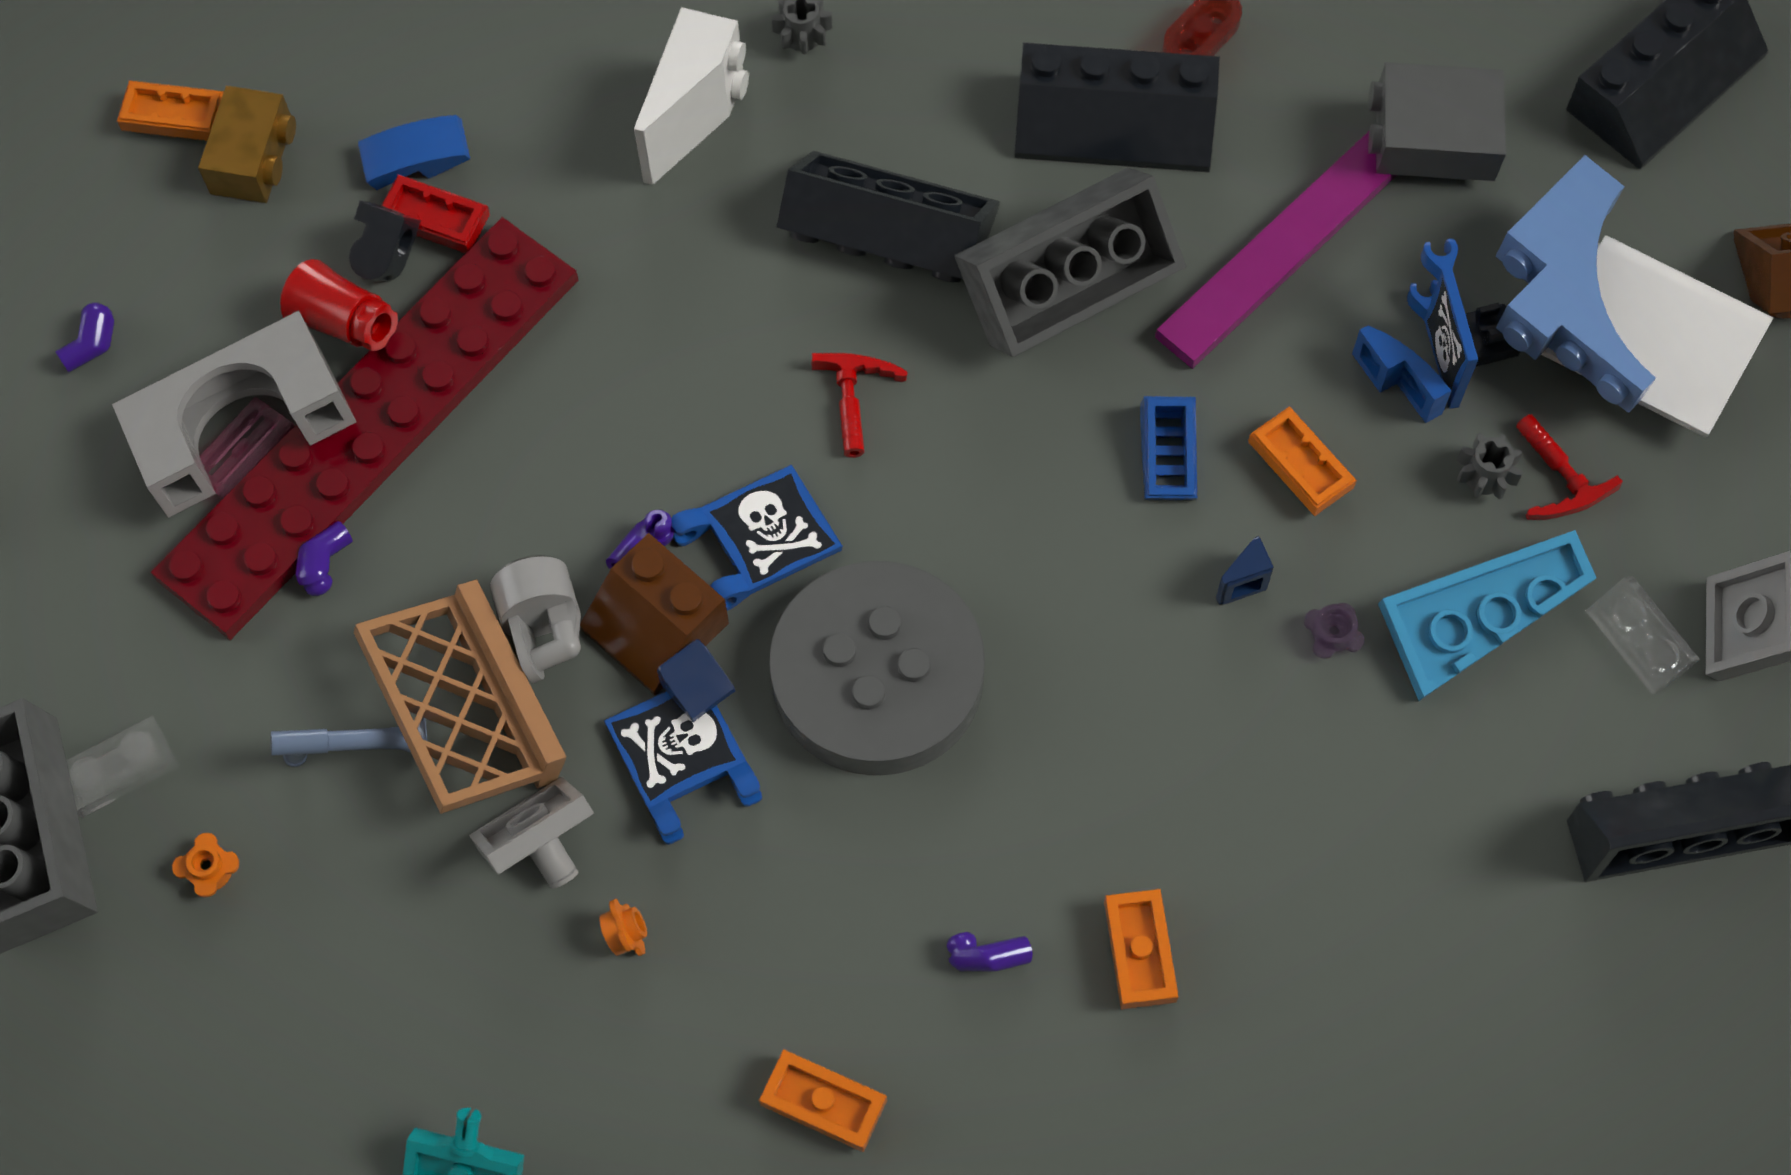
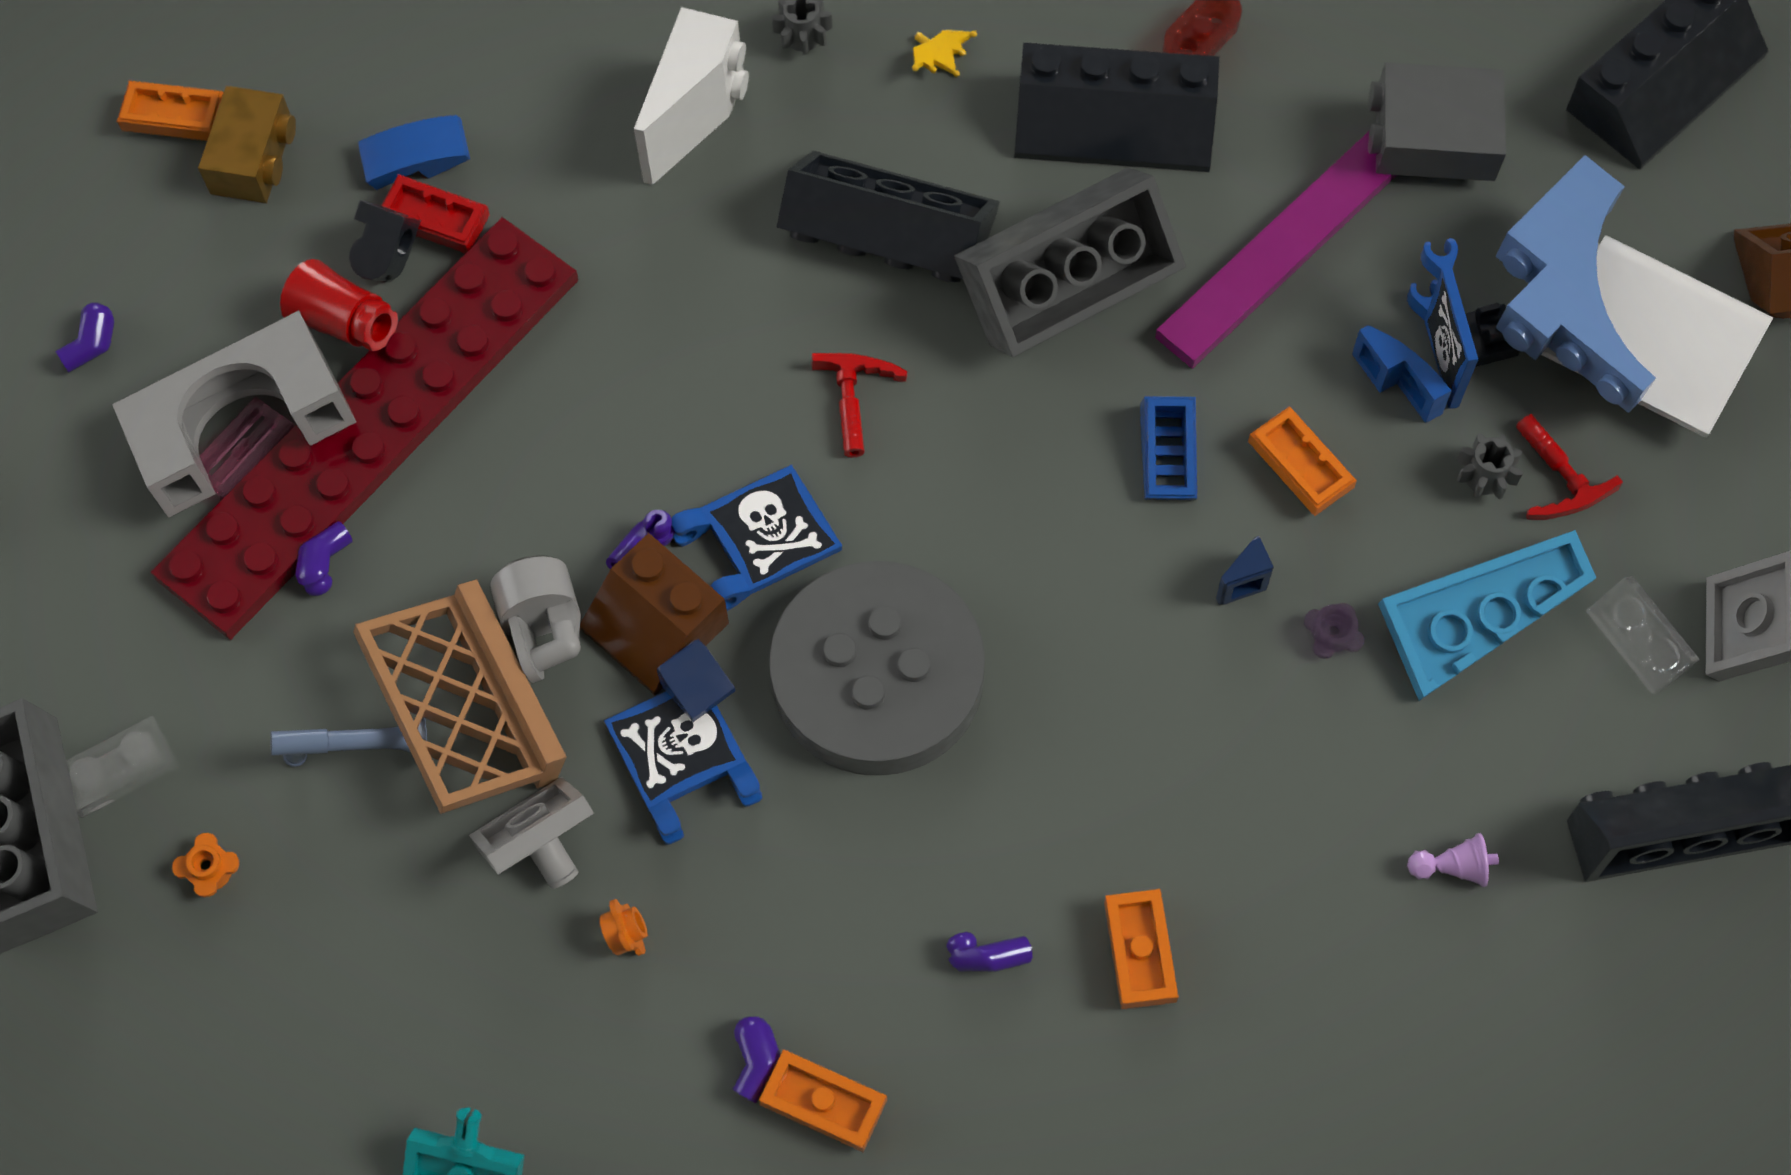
none -> dark purple arm [732,1016,781,1104]
none -> yellow piece [912,30,977,77]
none -> lavender piece [1407,833,1499,887]

